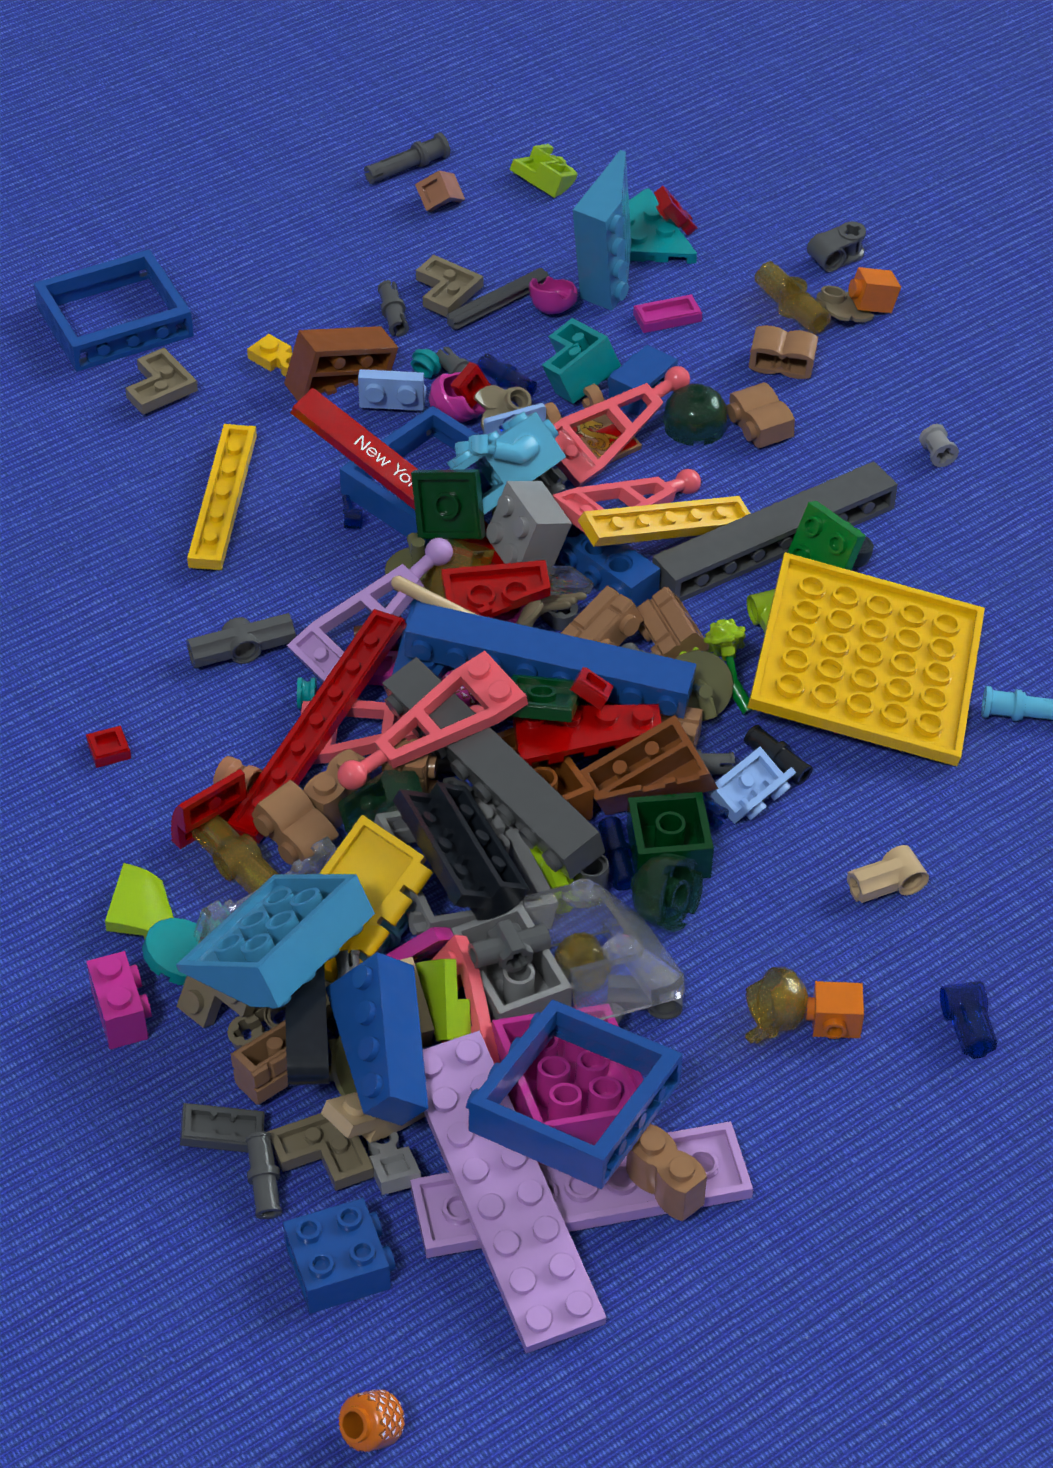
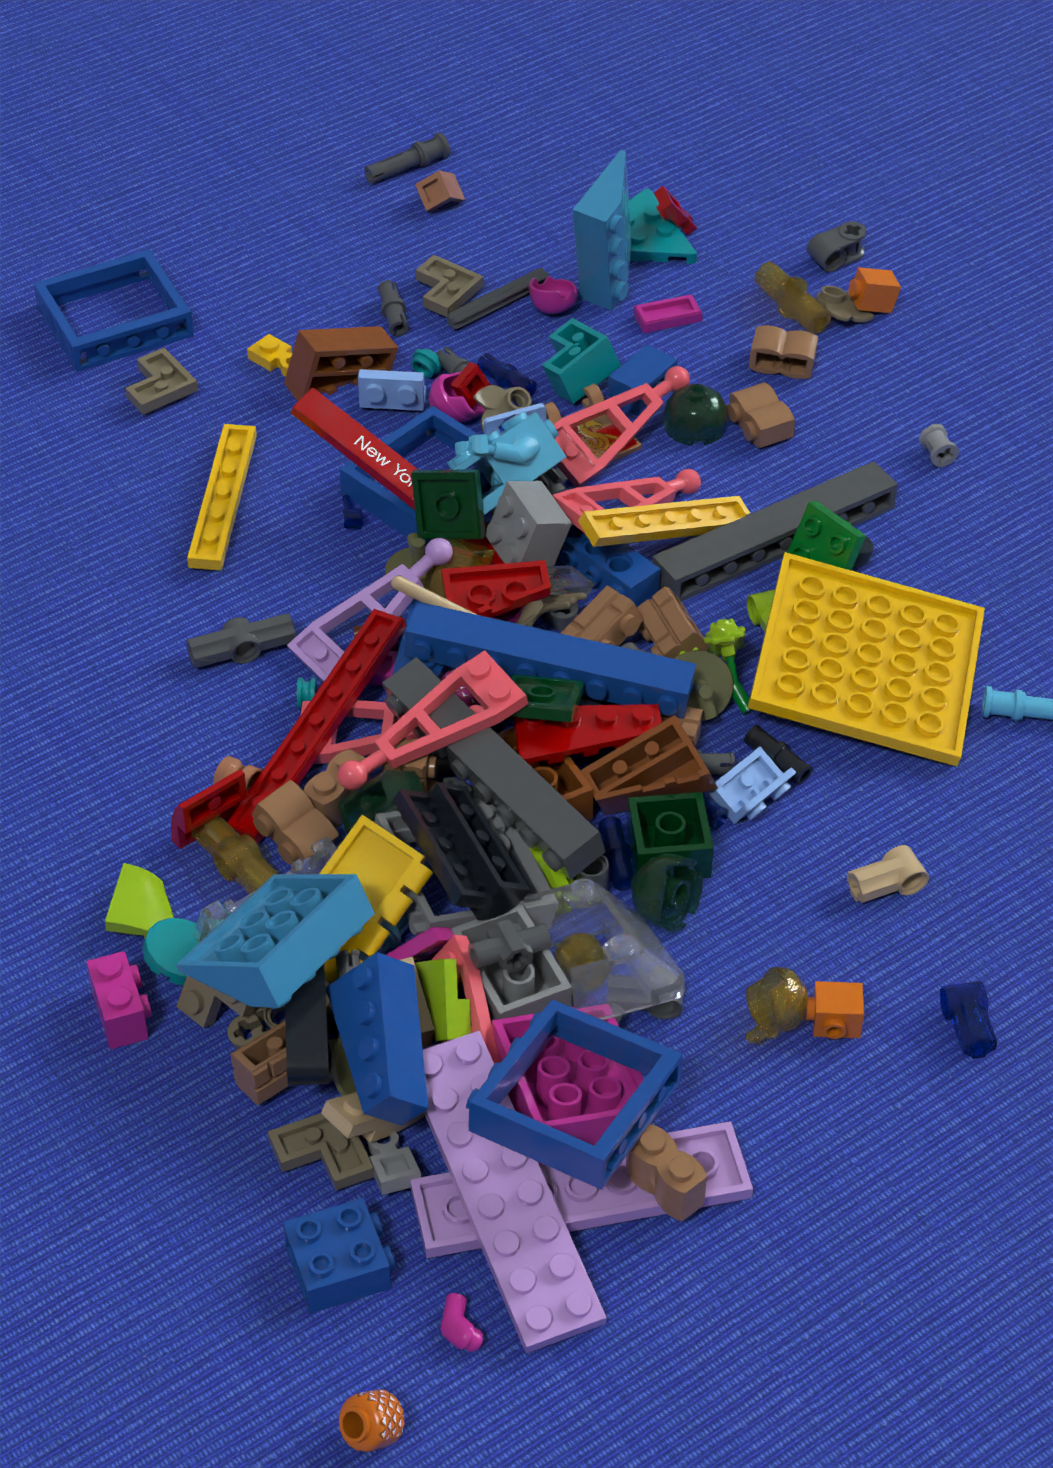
red tile [86,725,131,768] -> none
dark grey plate [179,1103,265,1153] -> none
dark grey pin [245,1131,282,1219] -> none
lime slope [509,144,578,198] -> none
red tile [570,667,613,710] -> none
none -> dark pink arm [441,1293,483,1352]

